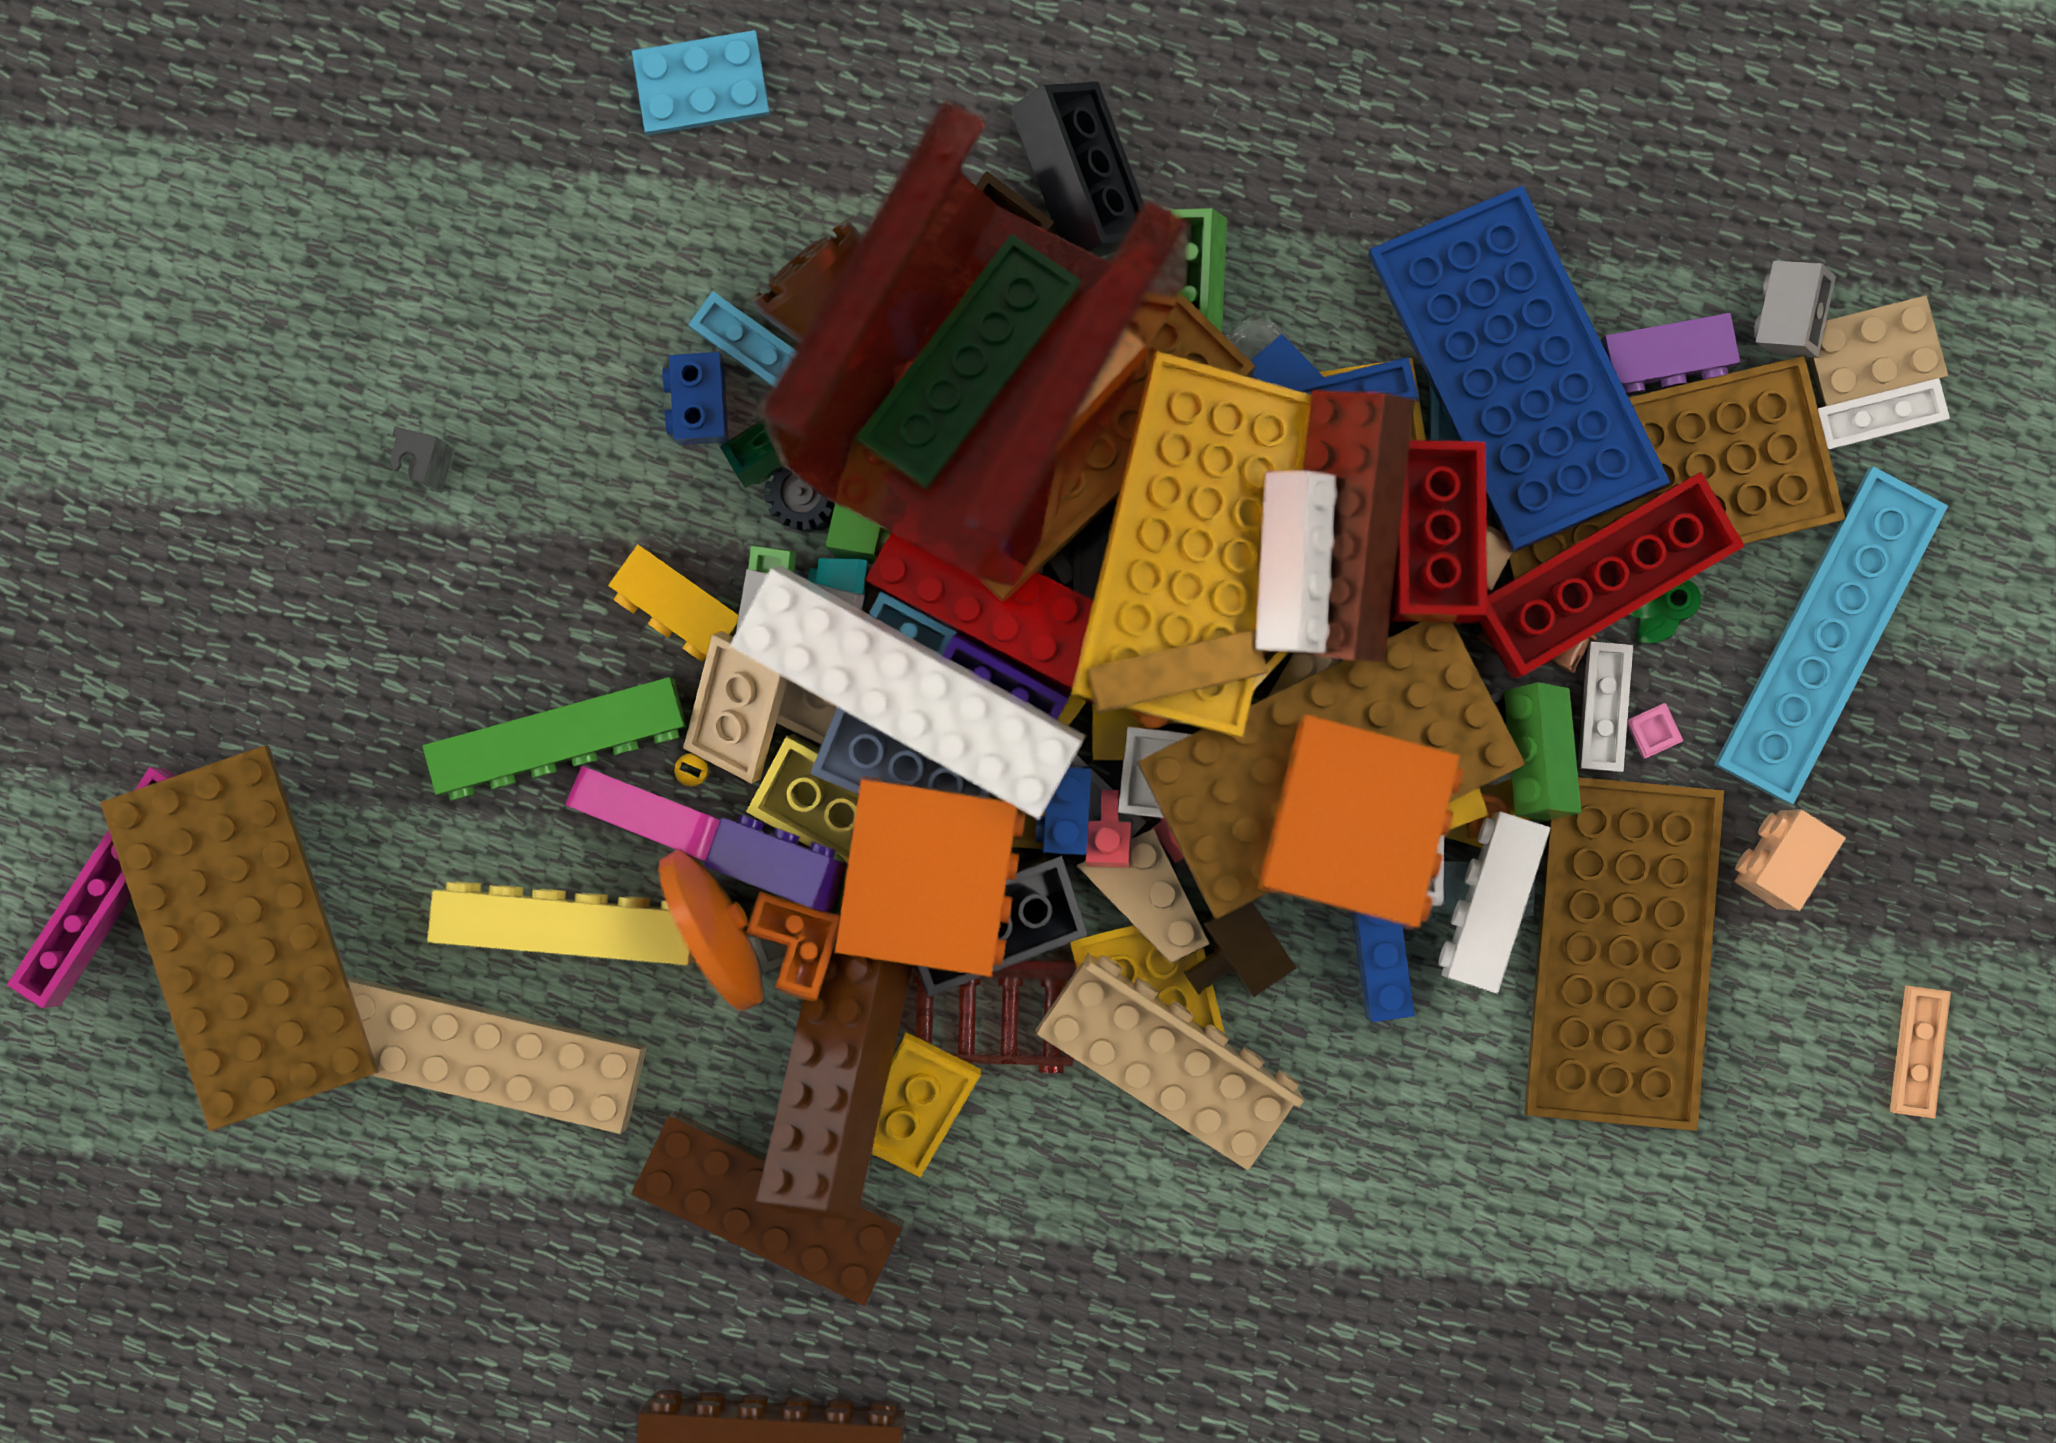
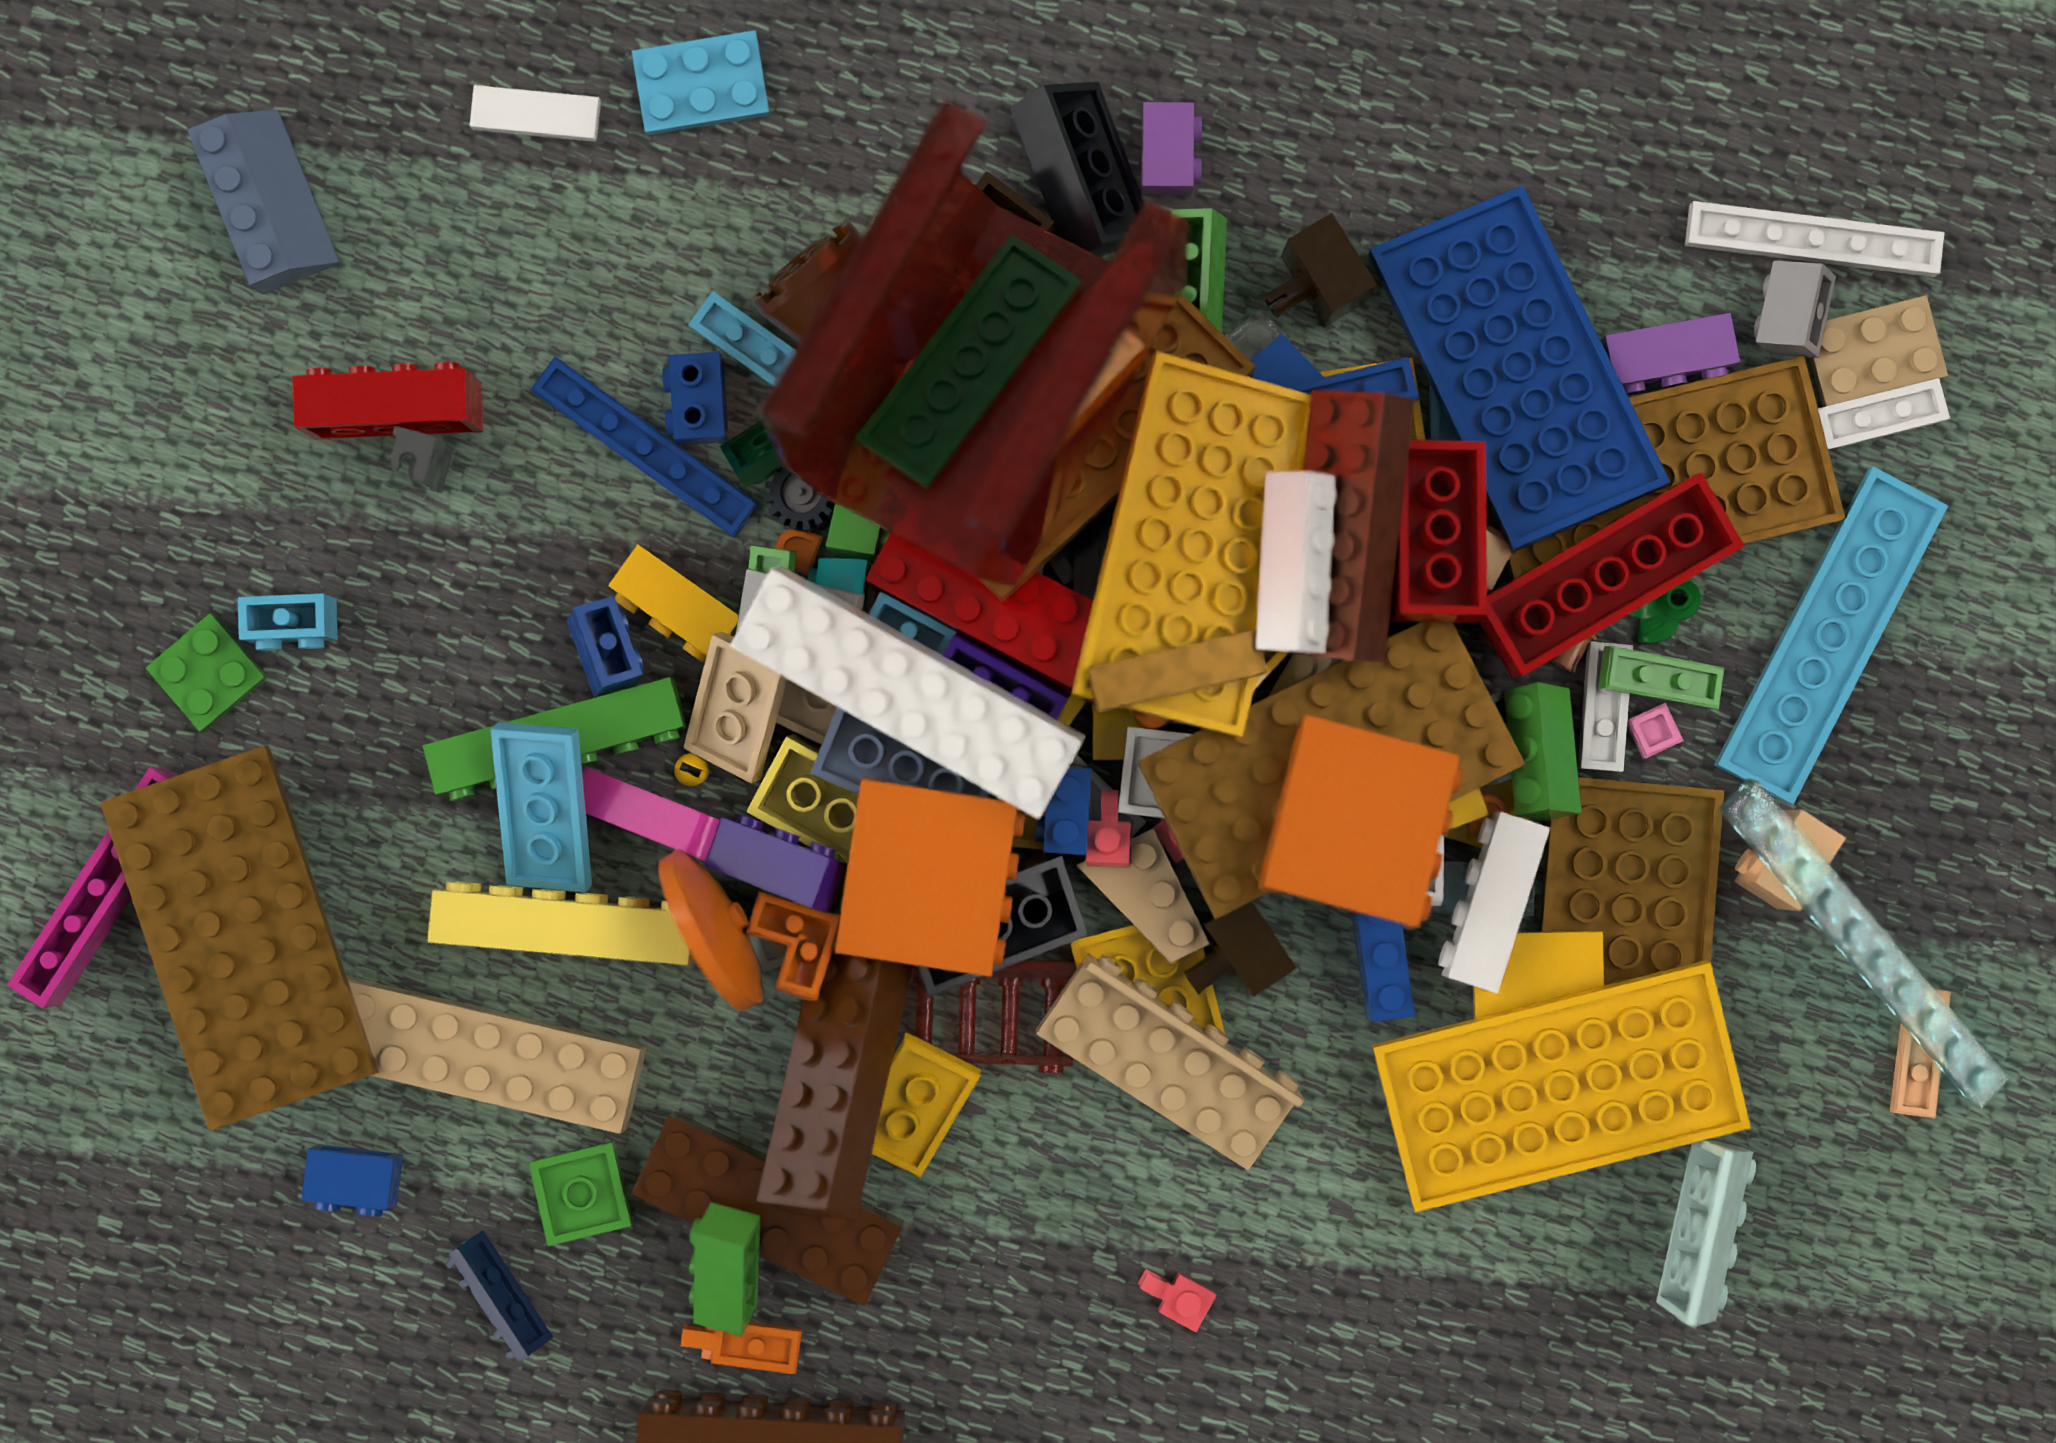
none -> bright green plate [146,613,268,732]
none -> sand blue slope [187,109,340,295]
none -> medium azure brick [238,594,338,651]
none -> red brick [292,362,483,440]
none -> blue brick [301,1144,403,1216]
none -> dark blue plate [446,1231,553,1362]
none -> white tile [470,85,601,142]
none -> medium azure plate [490,722,592,893]
none -> bright green plate [529,1141,634,1246]
none -> blue tile [530,357,759,538]
none -> blue brick [567,596,644,698]
none -> orange hinge [680,1322,803,1374]
none -> bright green brick [689,1202,760,1337]
none -> orange tile [775,529,824,577]
none -> coral plate [1138,1269,1217,1332]
none -> medium lavender brick [1141,102,1202,196]
none -> dark brown brick [1263,213,1377,328]
none -> yellow plate [1372,960,1751,1213]
none -> yellow tile [1473,930,1604,1019]
none -> bright green tile [1598,646,1725,709]
none -> light aqua slope [1656,1139,1756,1326]
none -> white plate [1685,201,1944,277]
none -> clear light blue plate [1719,778,2009,1109]

